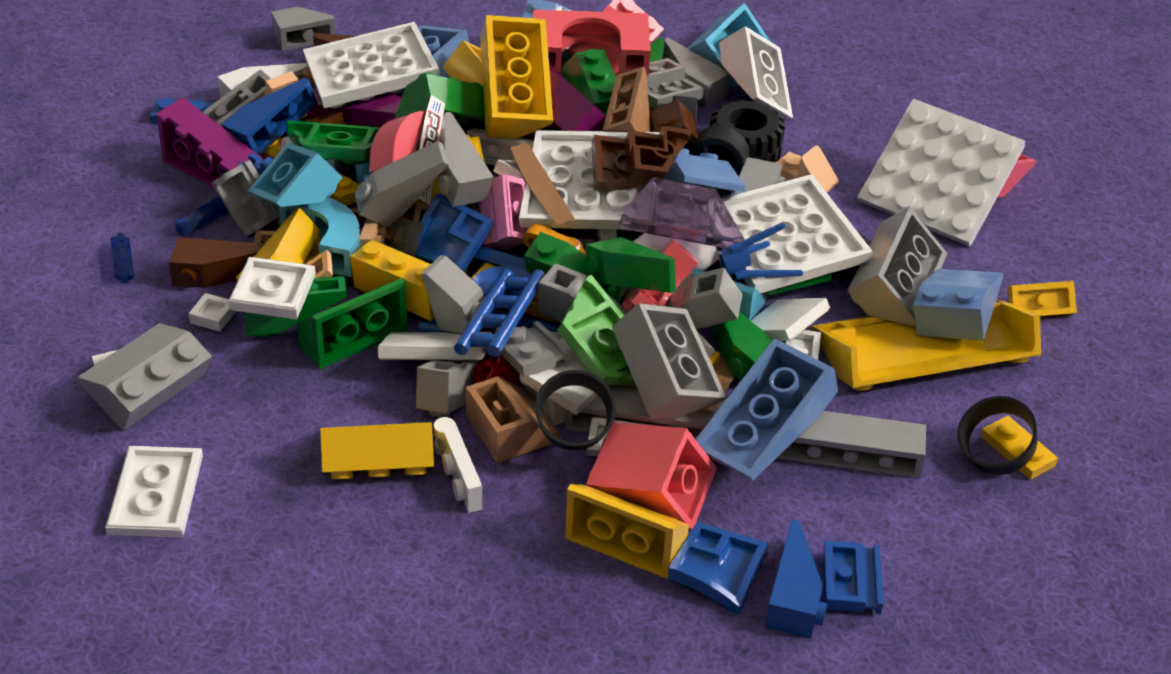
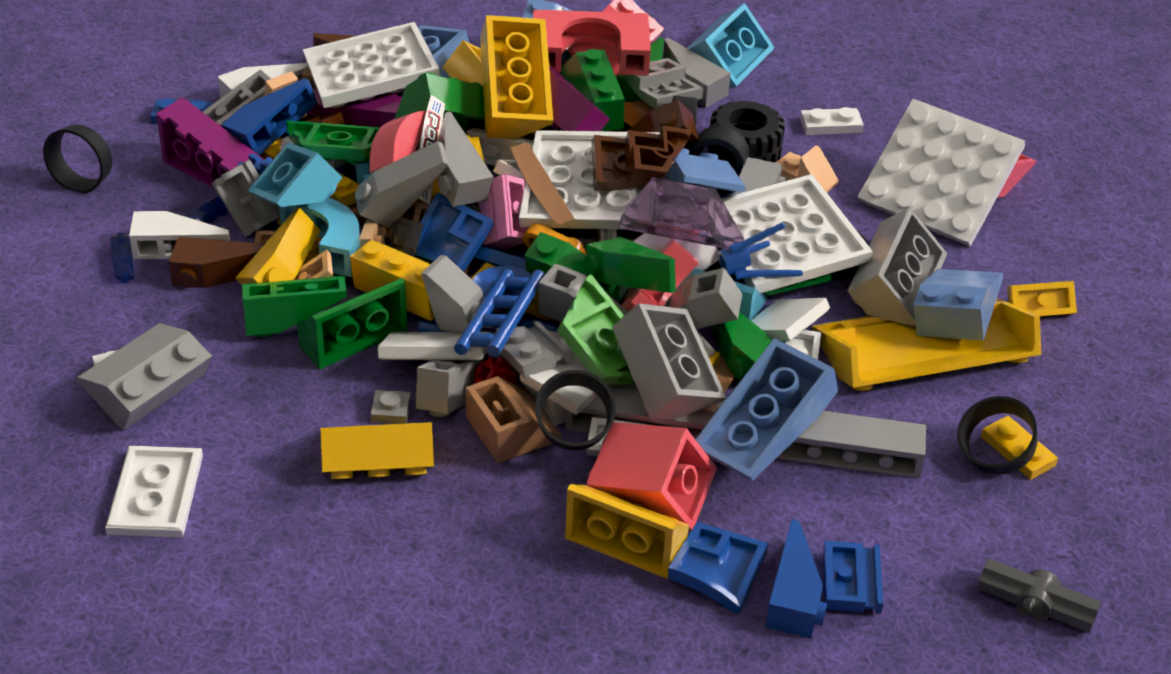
white plate [189,293,236,332] -> none
white tile [228,257,316,319] -> none
light grey slope [271,7,336,51] -> none
white plate [434,417,482,513] -> none
medium nougat slope [603,66,651,132] -> none
white slope [719,26,793,120] -> none
none -> black tyre [43,124,112,193]
none -> white slope [129,211,230,259]
none -> light grey plate [371,390,411,424]
none -> white plate [800,107,864,135]
none -> dark grey piece [977,559,1102,633]

